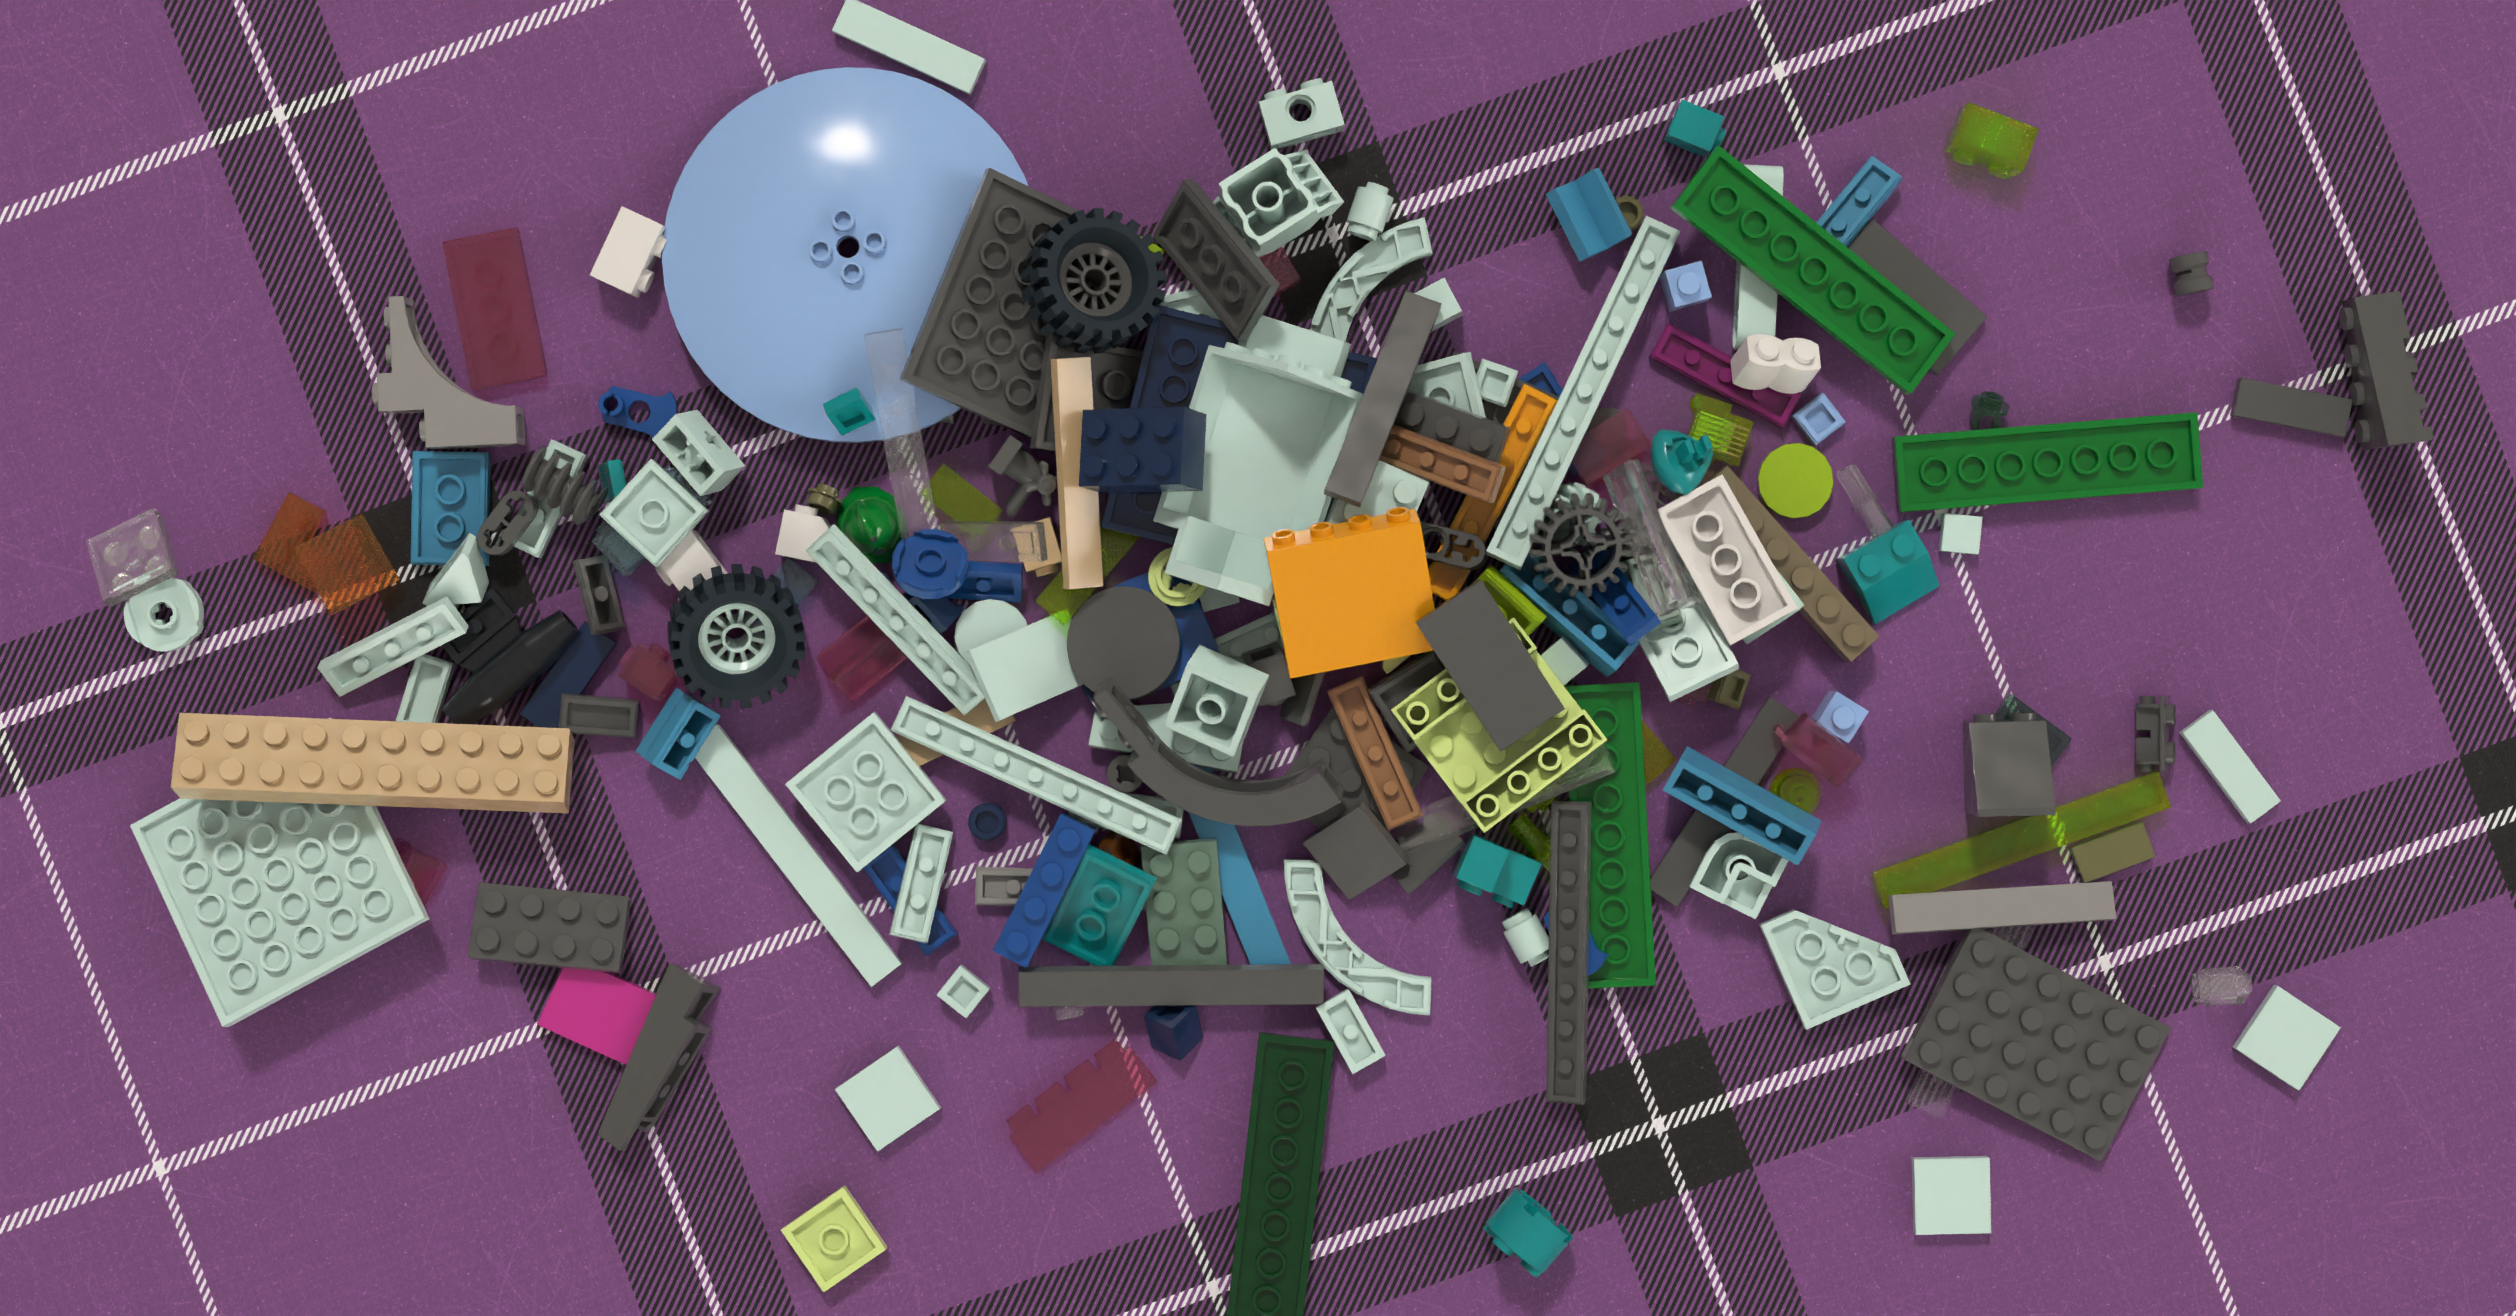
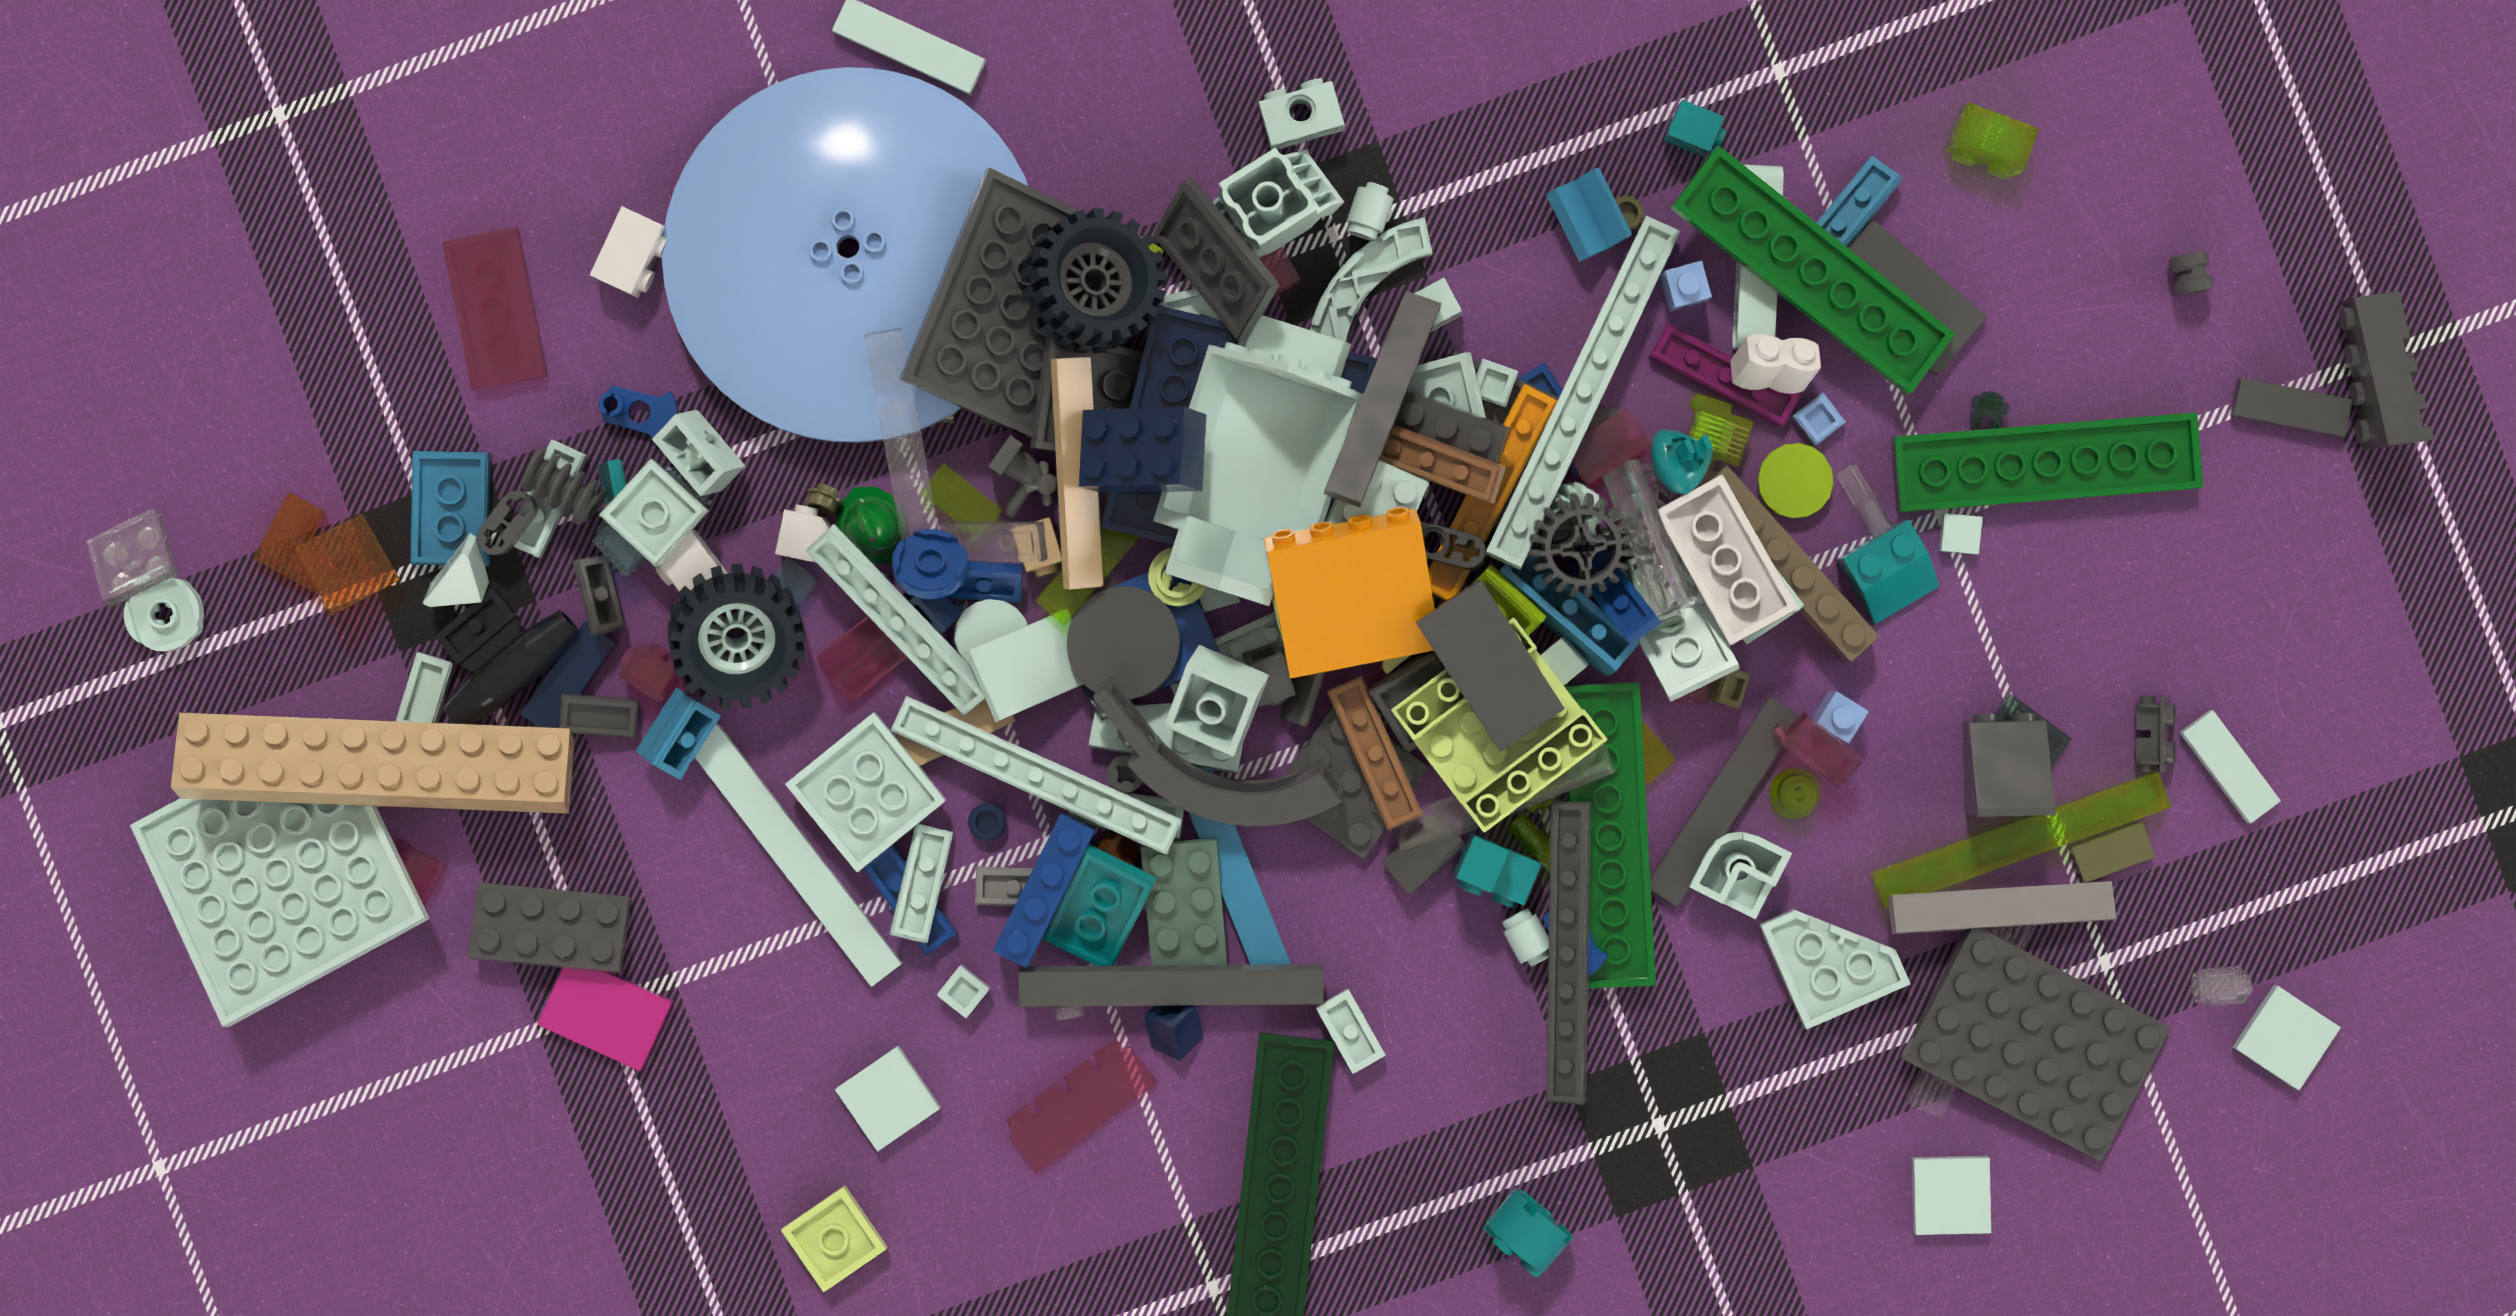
light aqua plate [317,596,469,697] -> none
light grey arch [372,296,525,450] -> none
dark grey wedge [599,964,720,1151] -> none
teal plate [823,387,876,436] -> none
light aqua tile [1284,859,1431,1016] -> none
dark grey tile [1303,801,1409,900] -> none
dark azure brick [1663,746,1821,865] -> none

